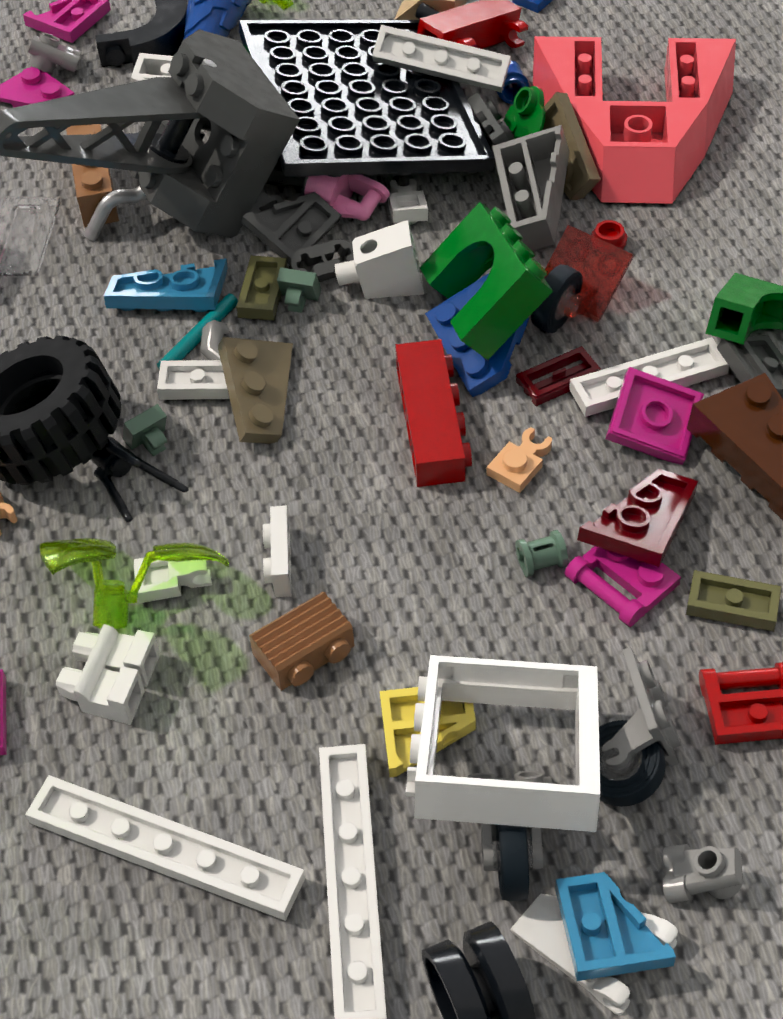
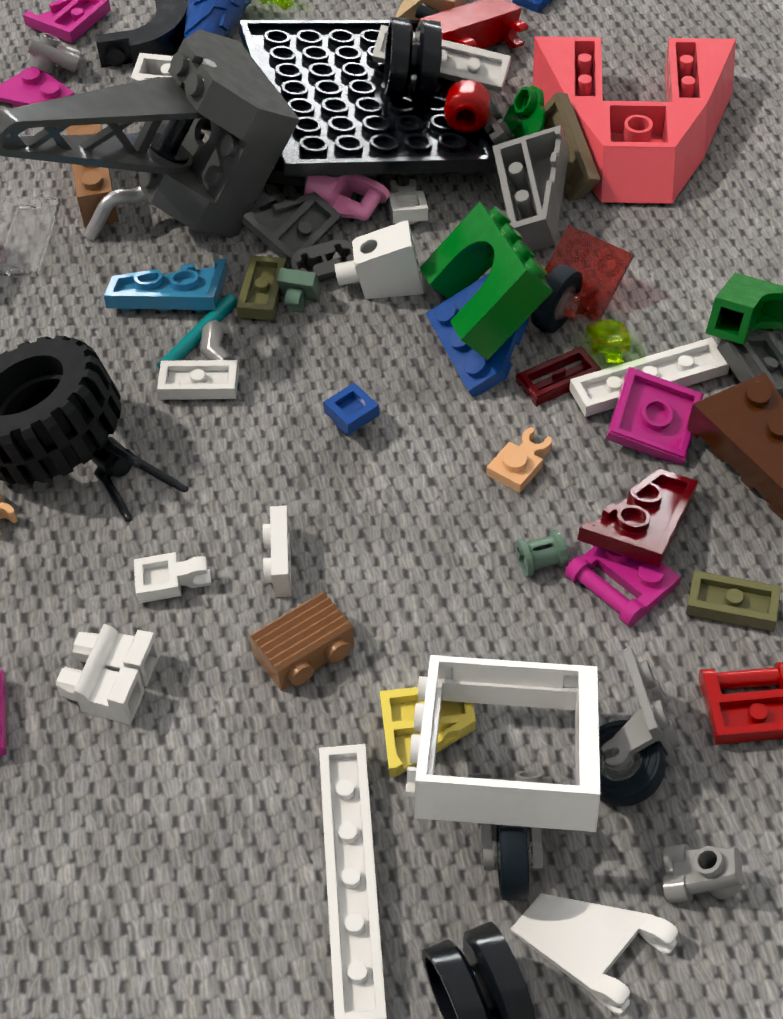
white plate [25,775,306,921] -> none
clear neon green plant [40,538,229,629] -> none
sand green tile [123,404,167,456] -> none
dark tan wing [218,337,293,444] -> none
red brick [395,339,472,487] -> none
blue cone [497,61,530,104] -> none
dark azure wing [555,872,676,981] -> none
red plate [591,220,627,253] -> none
none -> blue tile [323,383,380,436]
none -> black wheel [384,17,442,99]
none -> red head [444,80,490,133]
none -> clear neon green plate [586,319,630,365]

